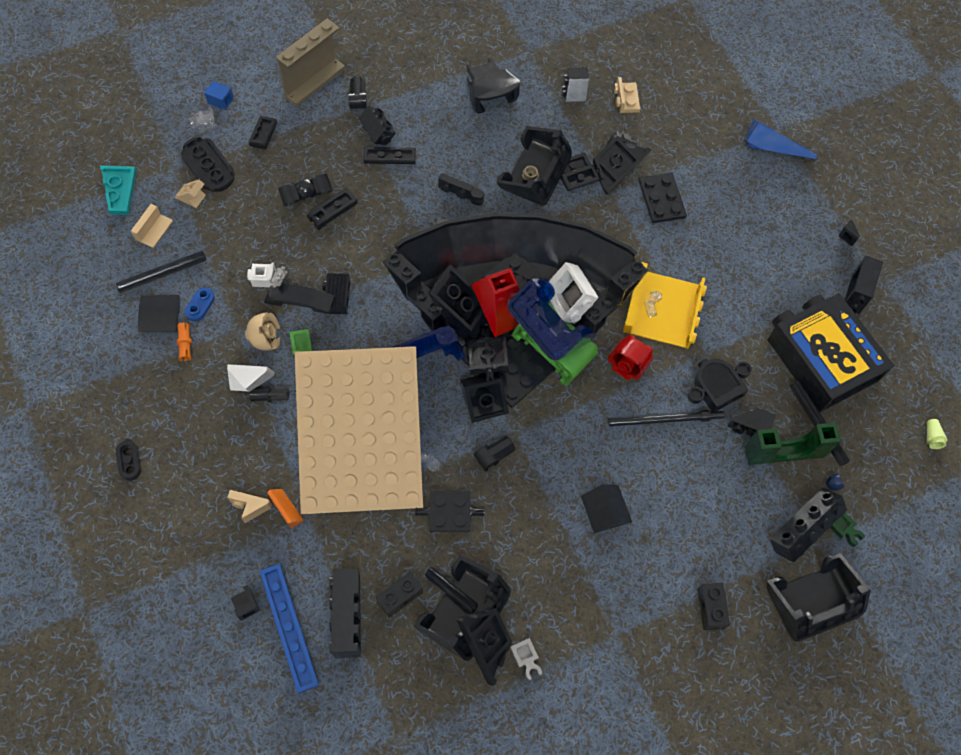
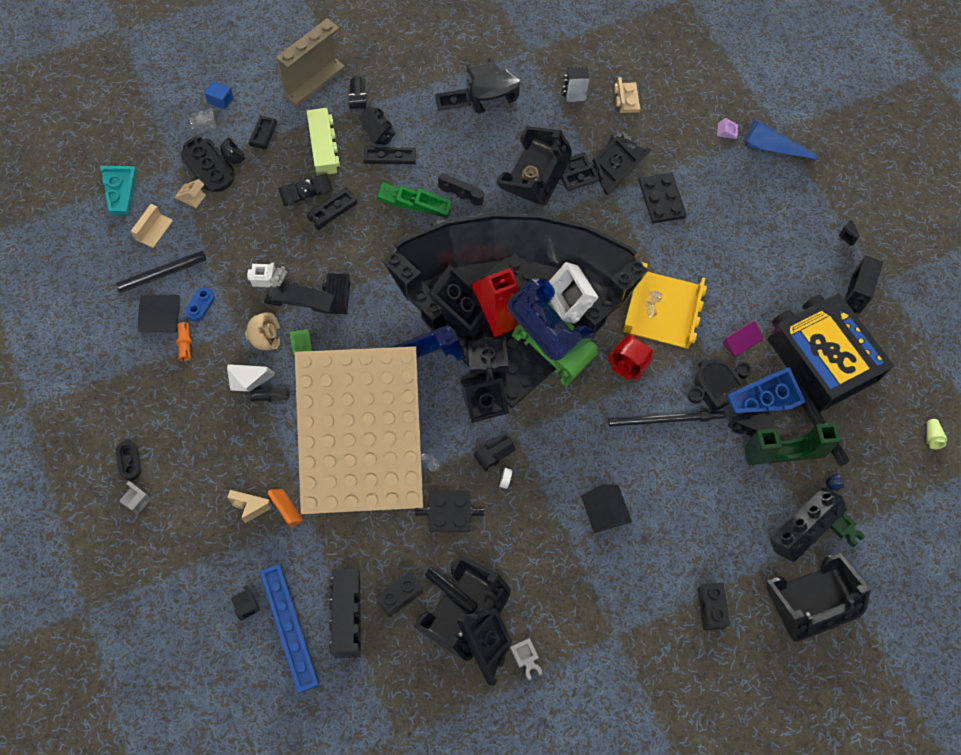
none -> light grey panel [120,481,151,515]
none -> black hair [220,137,245,164]
none -> yellowish green brick [307,108,340,176]
none -> green slope [376,182,452,217]
none -> black slope [435,89,471,111]
none -> white tile [499,468,512,489]
none -> lavender slope [717,118,738,139]
none -> magenta slope [723,321,763,358]
none -> blue wedge [726,367,806,413]

